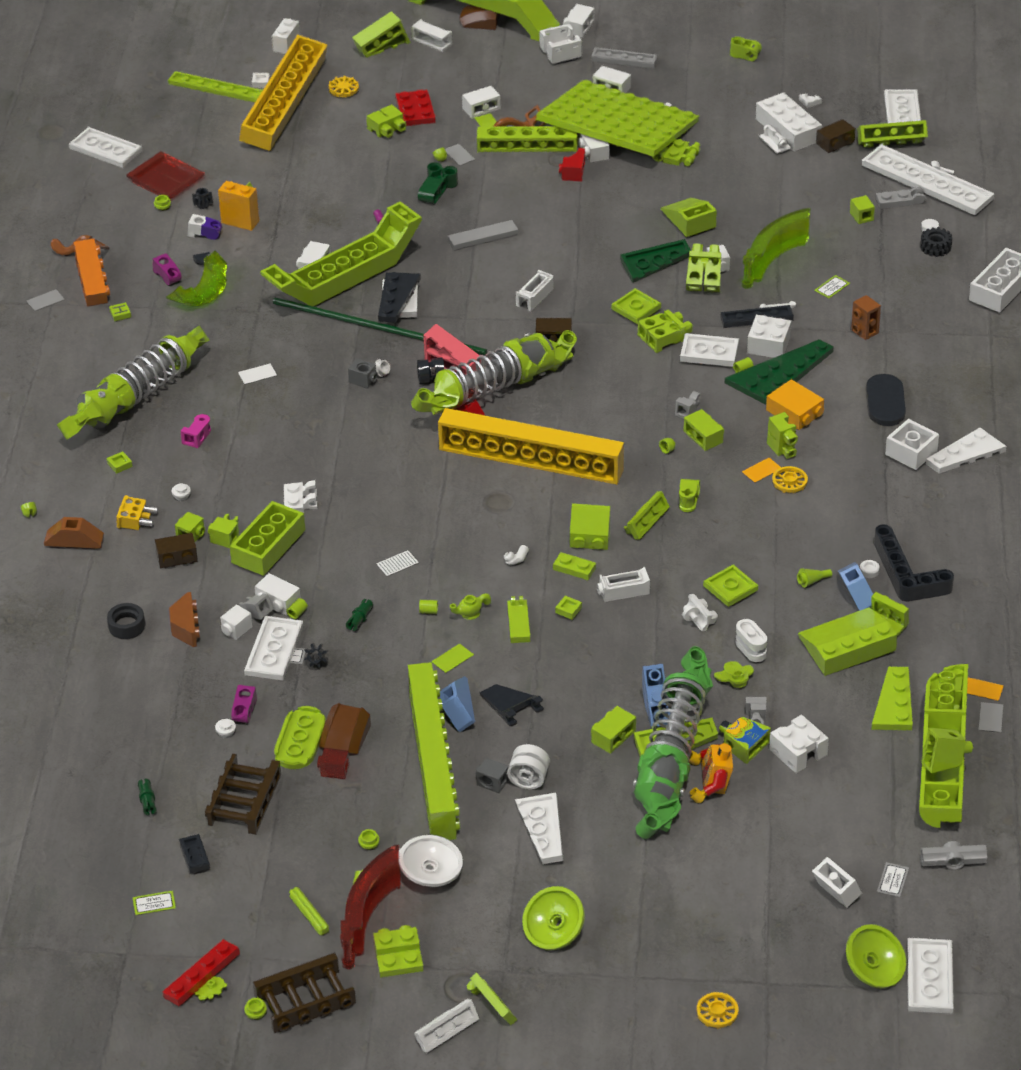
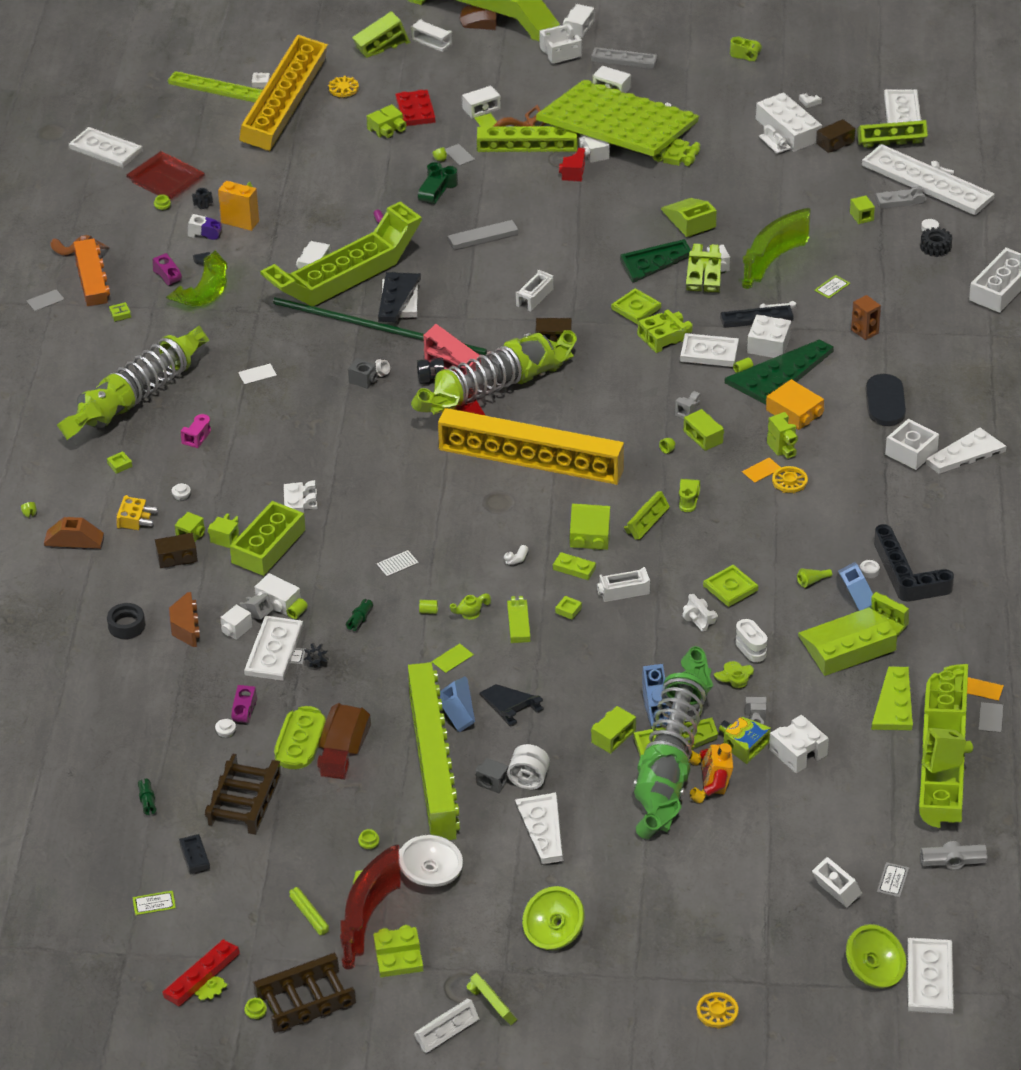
white brick [272,18,300,54] -> none

